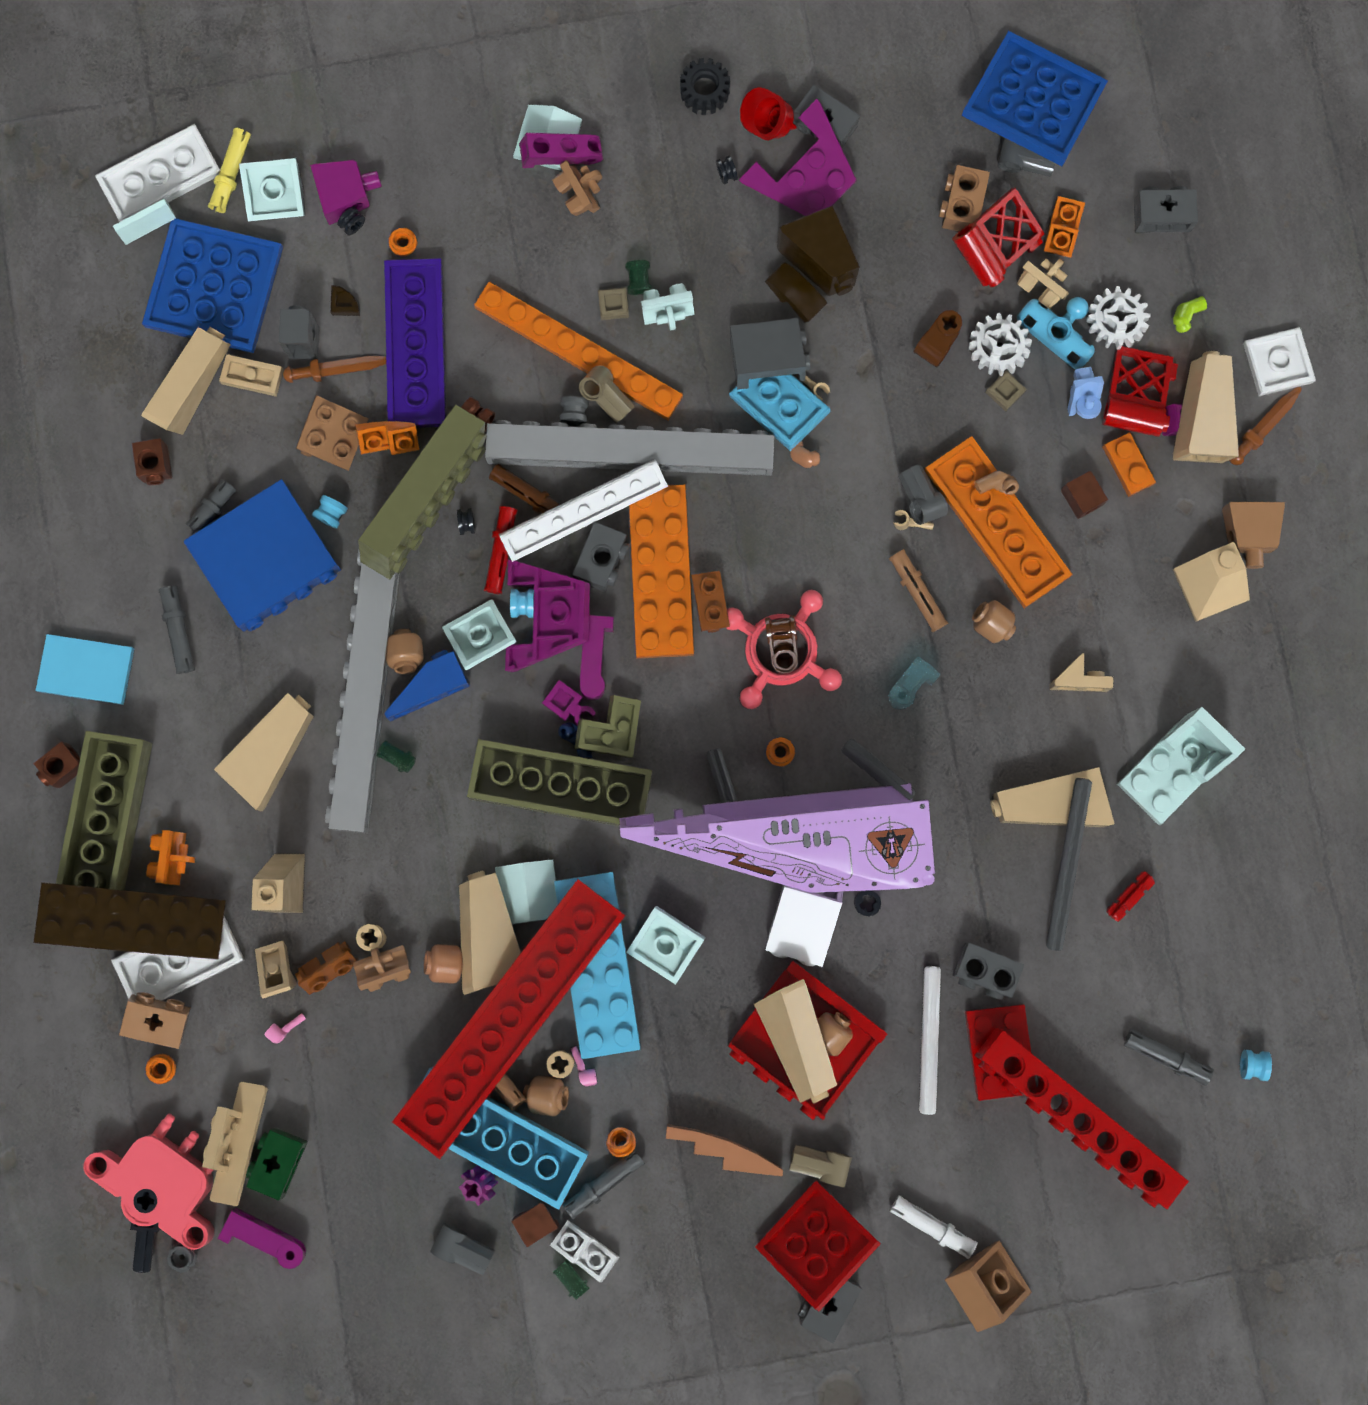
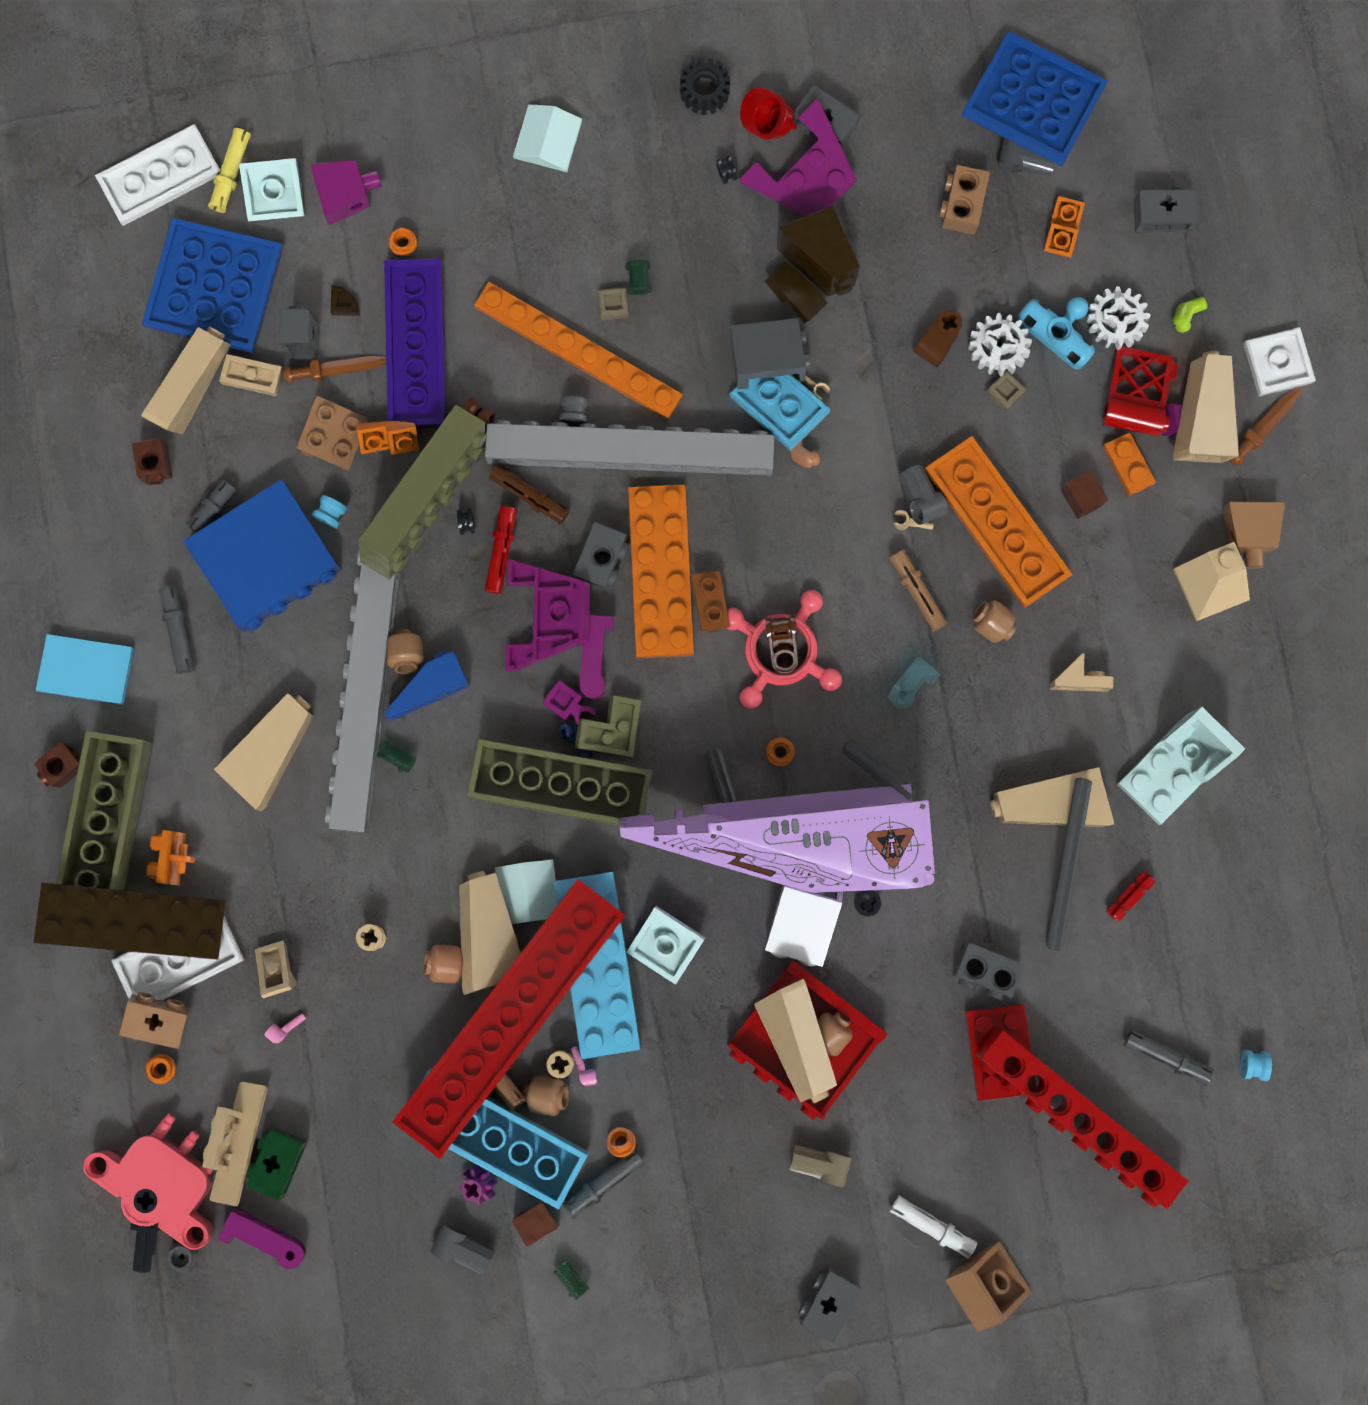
light aqua slope [113,199,176,245] -> none
tan slope [252,854,305,913] -> none
dark orange hinge [295,941,358,995] -> none
black bush [337,207,366,236] -> none
medium nougat hips [353,945,411,992] -> none
light aqua slope [442,599,517,670] -> none
white tile [499,459,668,562] -> none
medium azure wheel [510,589,534,618] -> none
magenta leg [519,133,603,168] -> none
white slope [550,1220,619,1282] -> none
medium nougat hips [552,160,602,216] -> none
dark tan piece [579,365,635,423] -> none
light aqua hips [641,283,695,331] -> none
nougat slope [666,1124,783,1176] -> none
red plate [755,1181,881,1312] -> none
white axle [919,966,941,1115] -> none
red piece [952,188,1045,288] -> none
medium nougat arm [974,471,1019,495] -> none
tan hips [1017,259,1069,309] -> none
light blue hips [1067,367,1104,419] -> none

